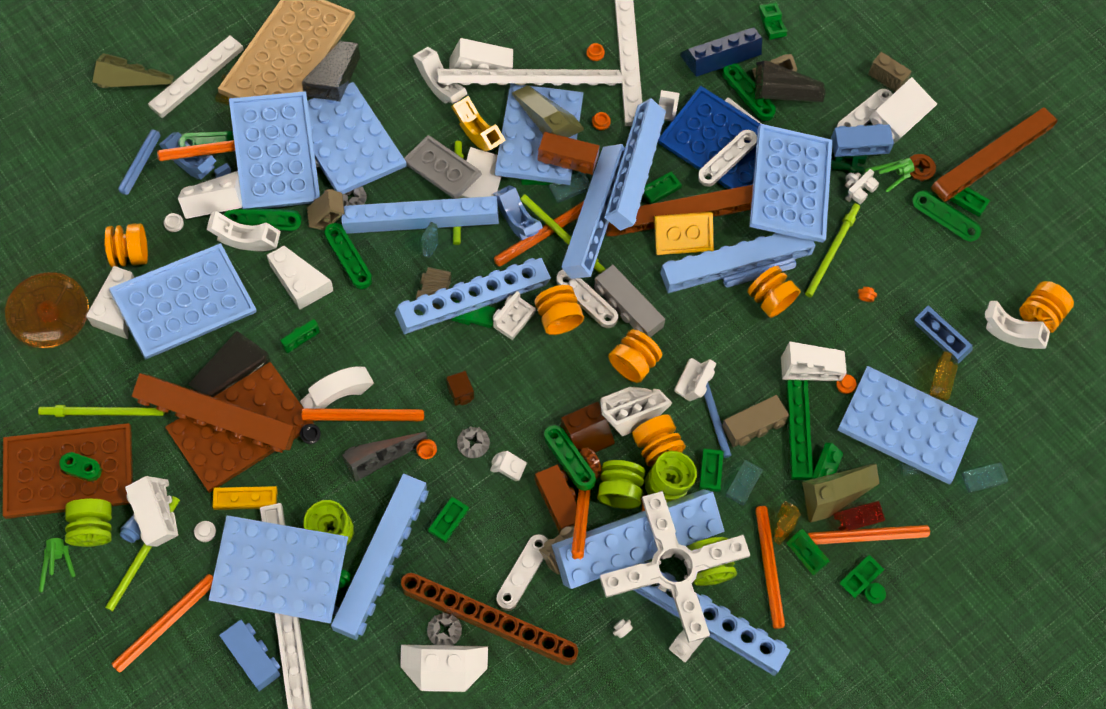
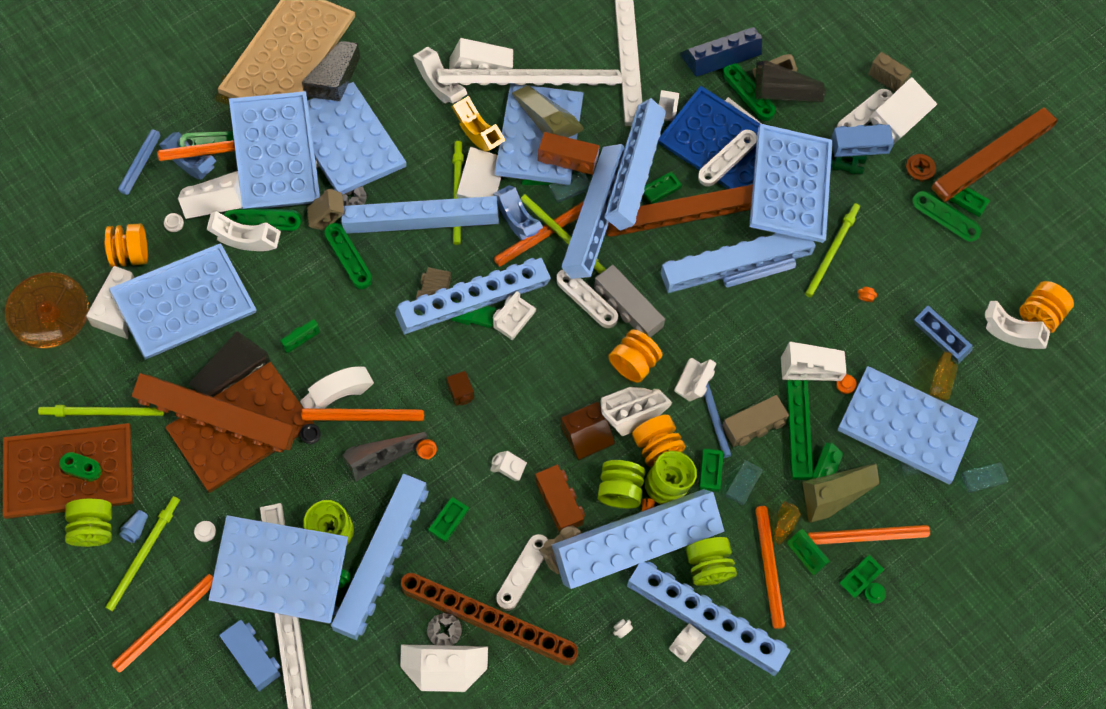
bright green plant [39,538,75,593] -> none
olive wedge [92,53,174,88] -> none
white wedge [125,476,178,546] -> none
white plate [148,36,244,118] -> none
yellow tile [213,486,278,510] -> none
medium blue piece [214,163,232,178] -> none
white wedge [267,246,333,310] -> none
light grey tile [404,135,482,199] -> none
clear light blue plate [421,222,439,258] -> none
light grey gear [457,426,490,458] -> none
light orange wheel [534,285,584,335] -> none
green plate [544,425,596,491] -> none
orange axle [571,481,591,560] -> none
dark orange gear [580,447,602,479] -> none
orange plate [586,43,605,61] -> none
orange plate [592,112,611,130] -> none
white piece [600,491,750,643] -> none
yellow tile [654,212,714,255] -> none
light orange wheel [747,266,801,318] -> none
green slope [759,2,787,40] -> none
clear red hinge [833,501,885,531] -> none
white hips [845,169,879,204] -> none
bright green plant [865,158,915,192] -> none

